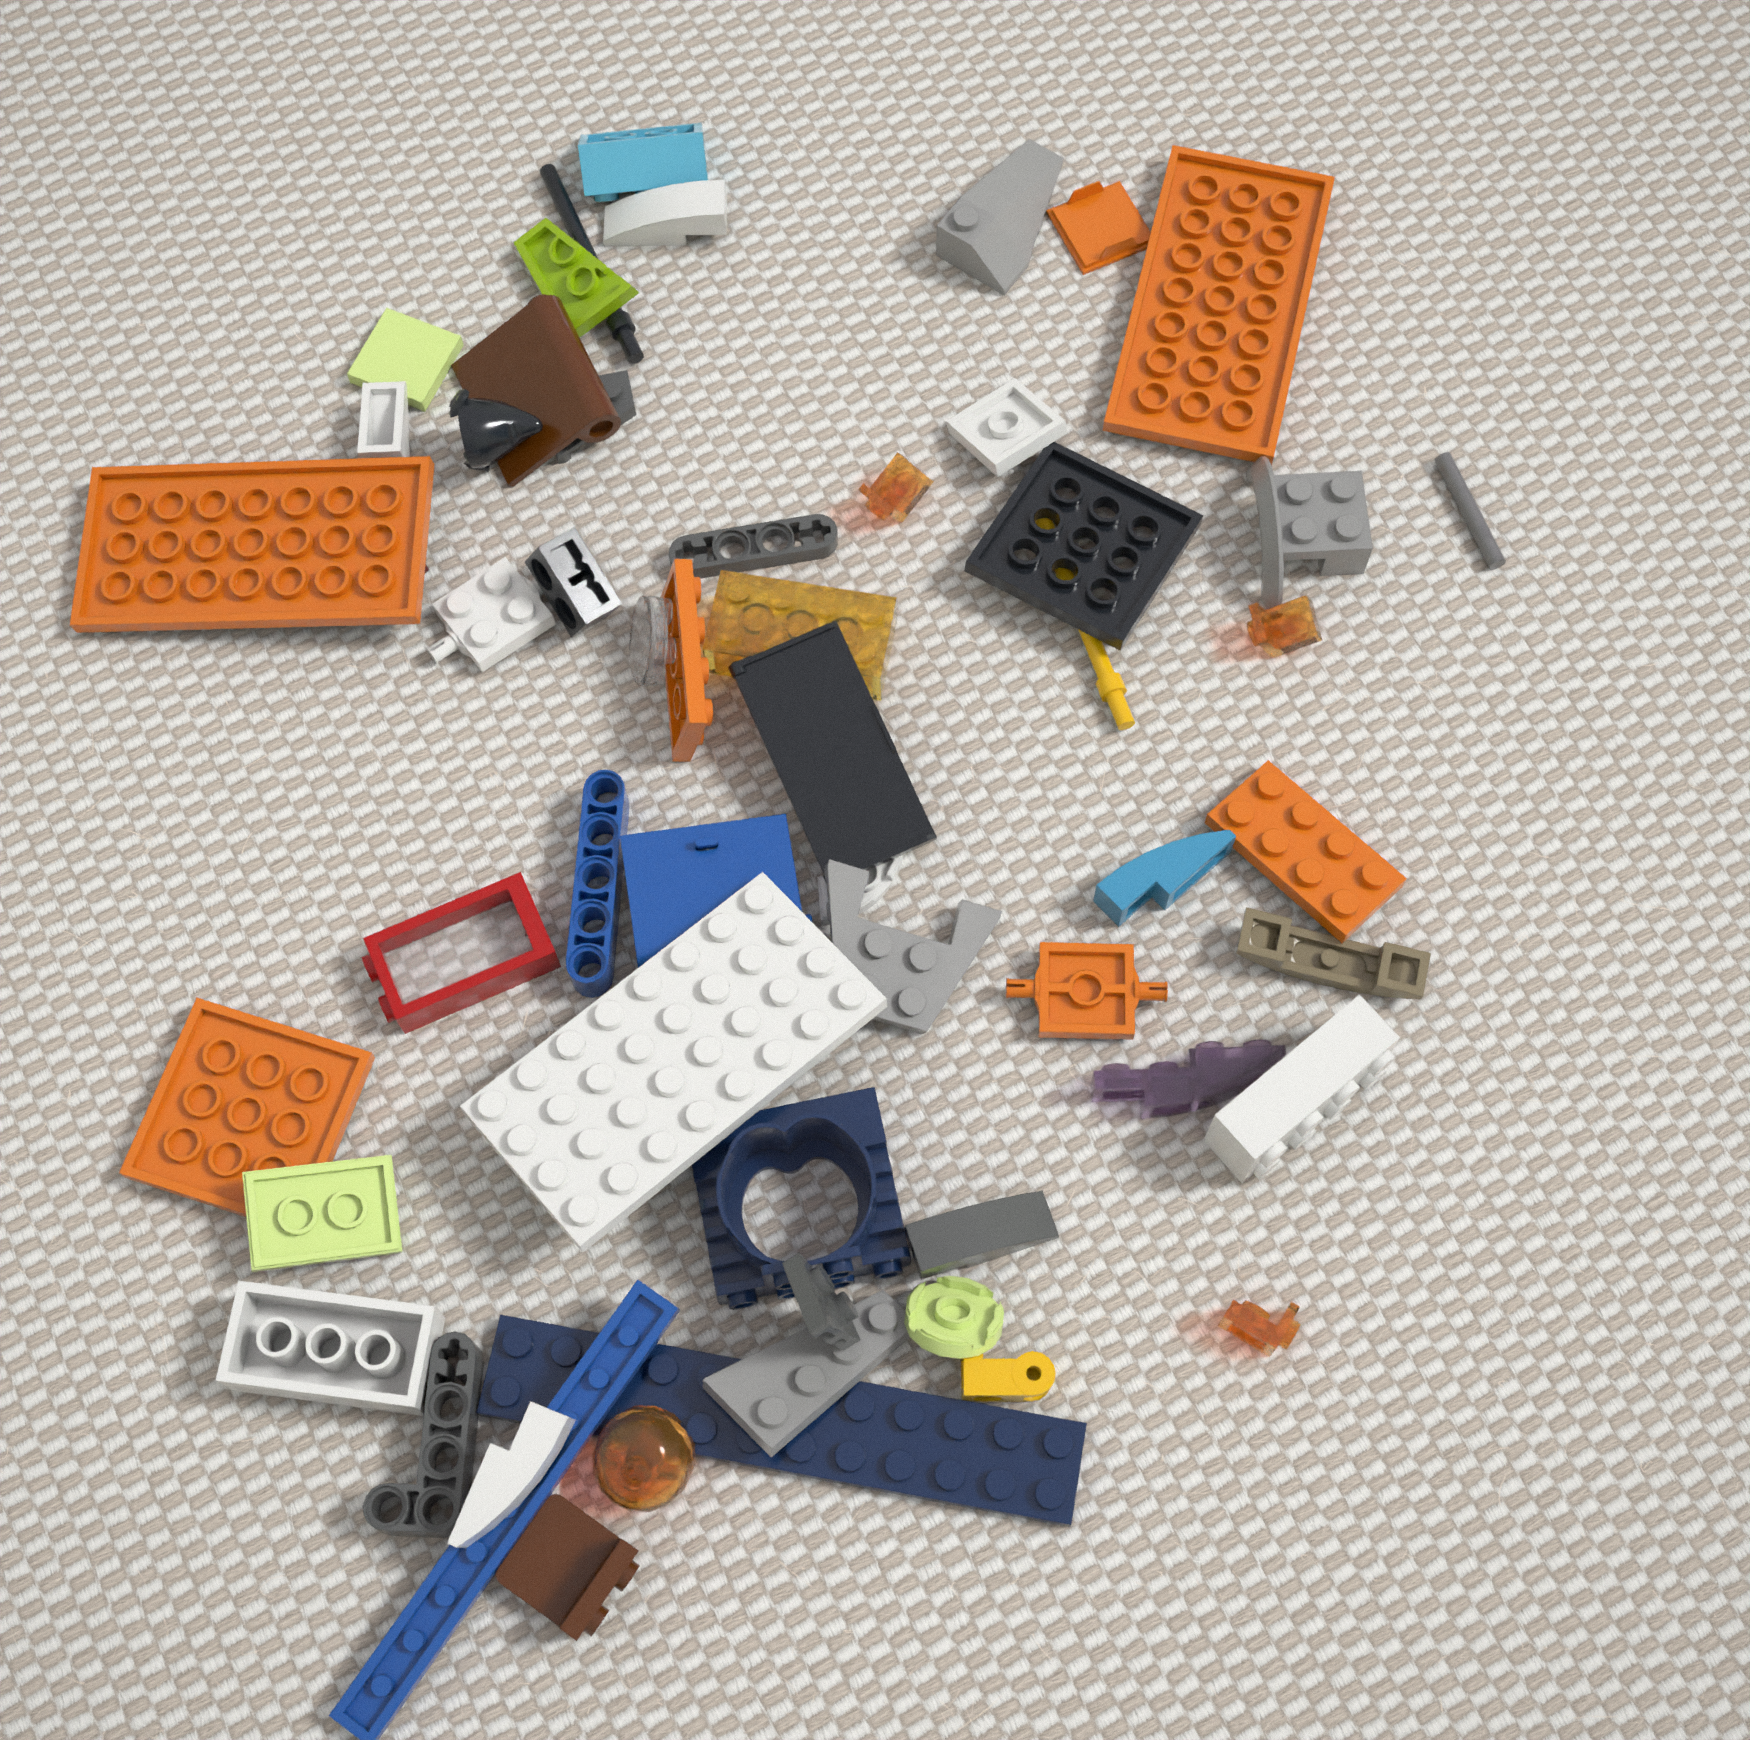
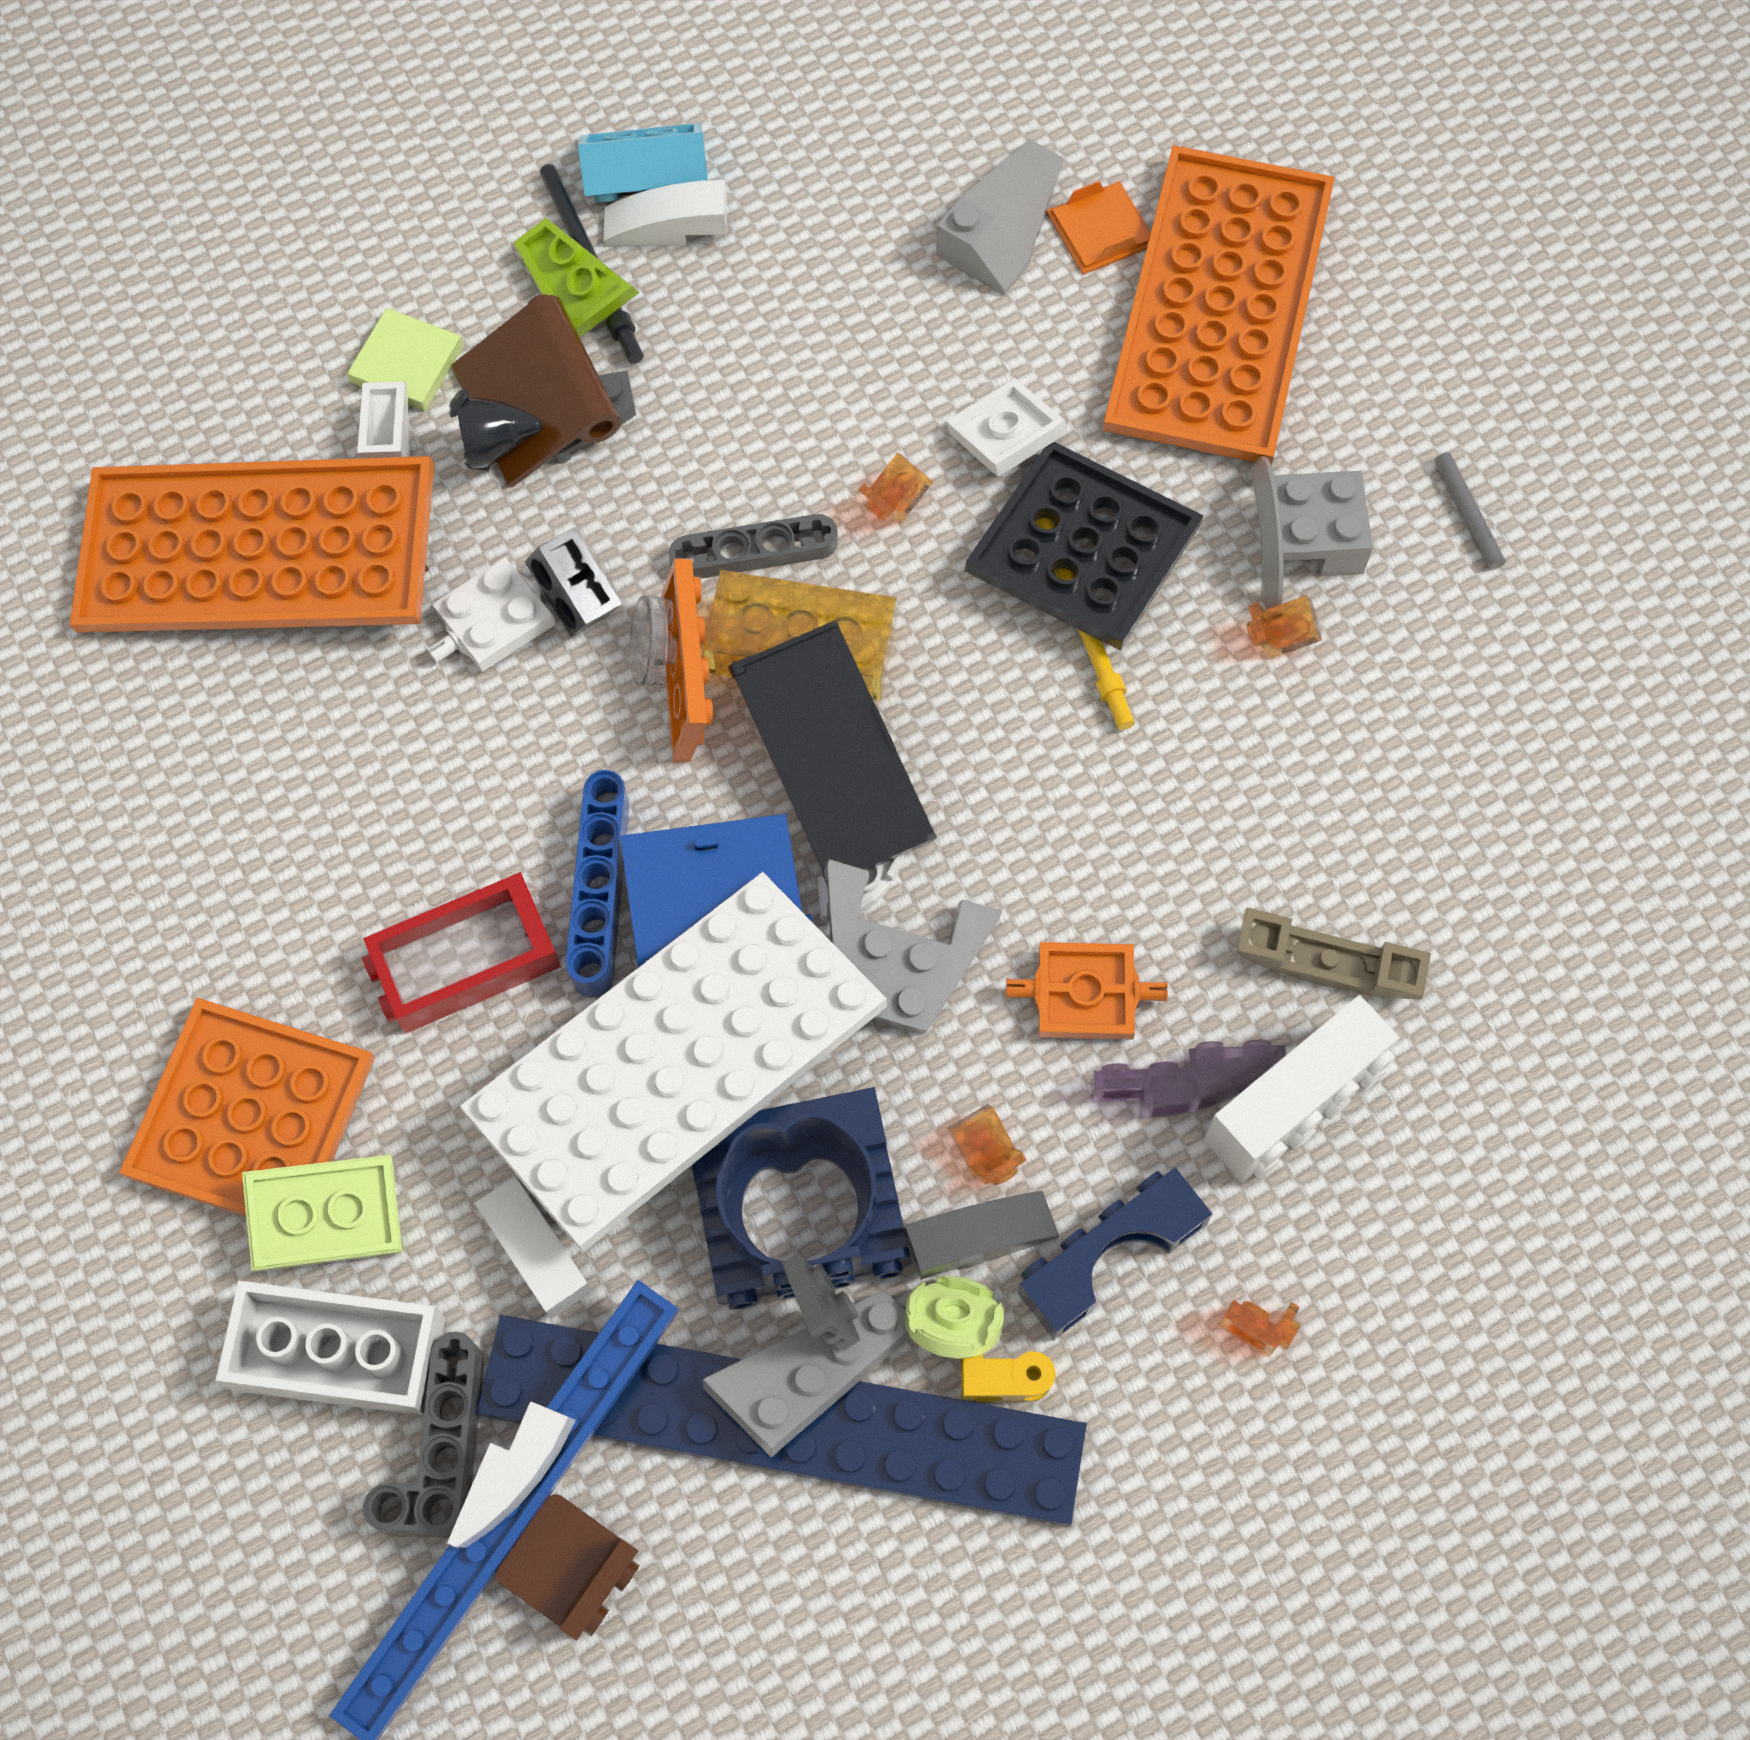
clear orange cylinder [592,1405,695,1512] -> none
dark azure slope [1093,830,1236,927] -> none
orange plate [1204,760,1407,943] -> none
none -> white slope [474,1176,592,1319]
none -> clear orange bracket [947,1104,1026,1185]
none -> dark blue arch [1018,1167,1213,1340]

